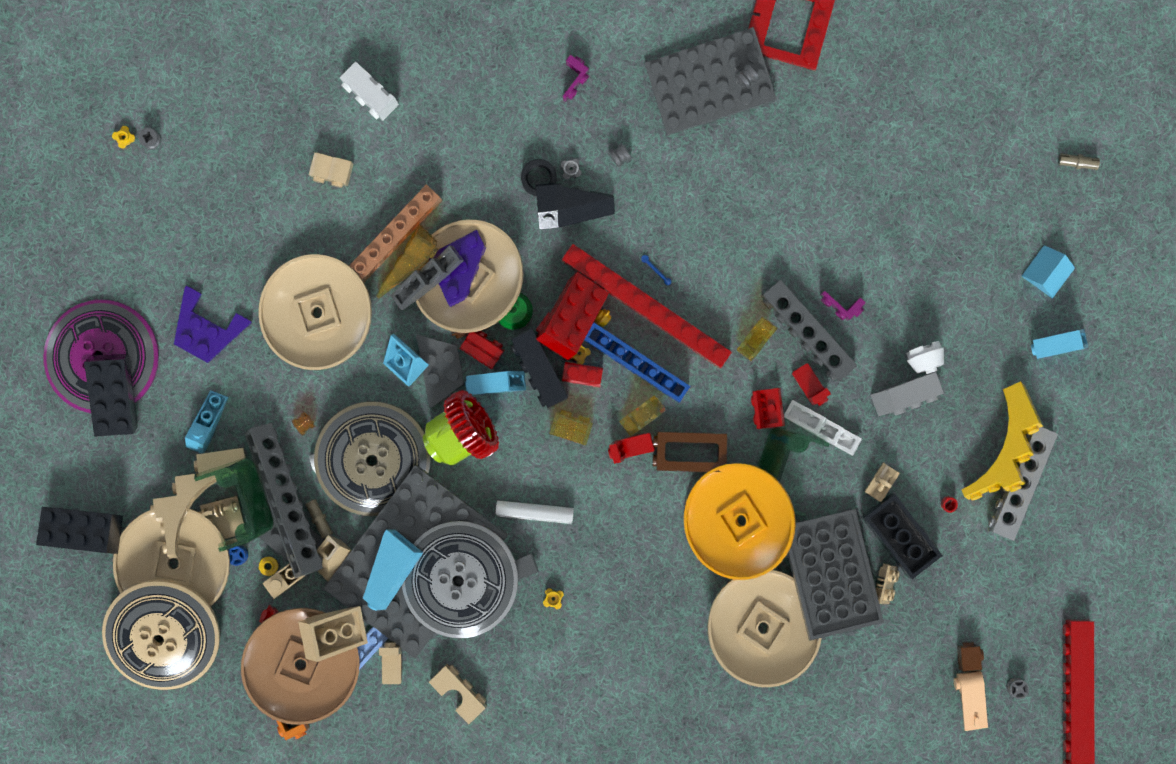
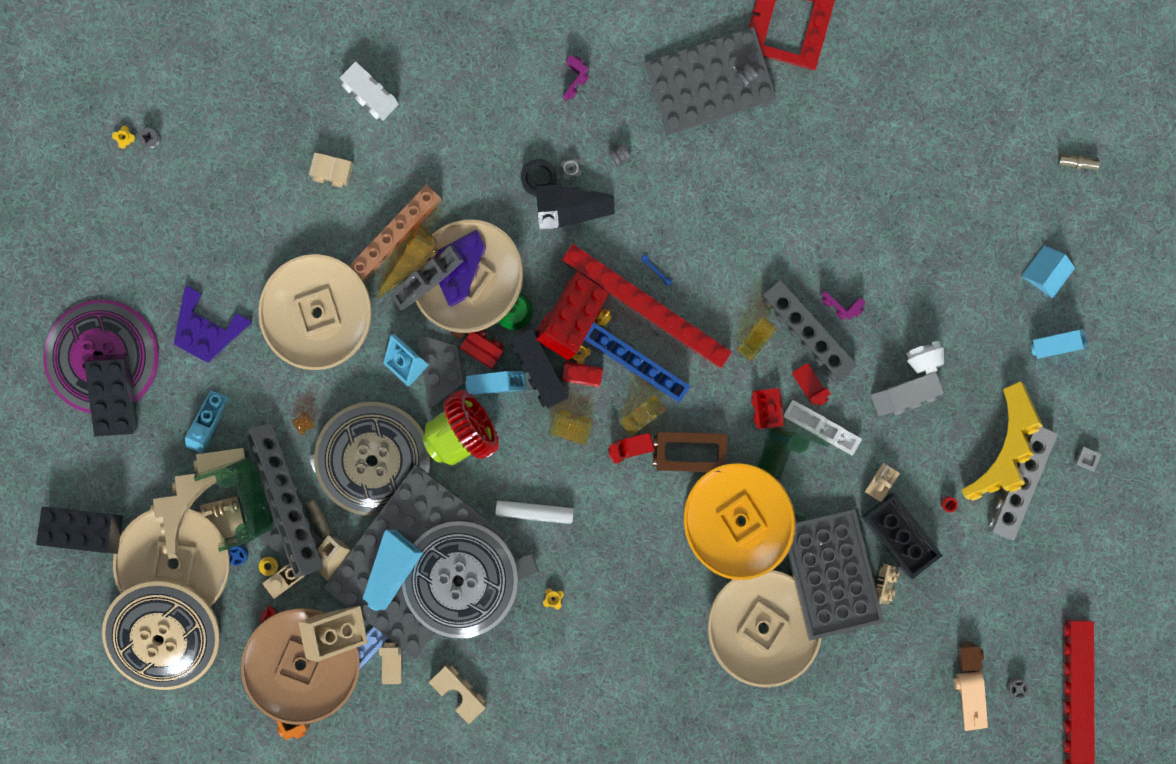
none -> light grey plate [1075,447,1101,472]

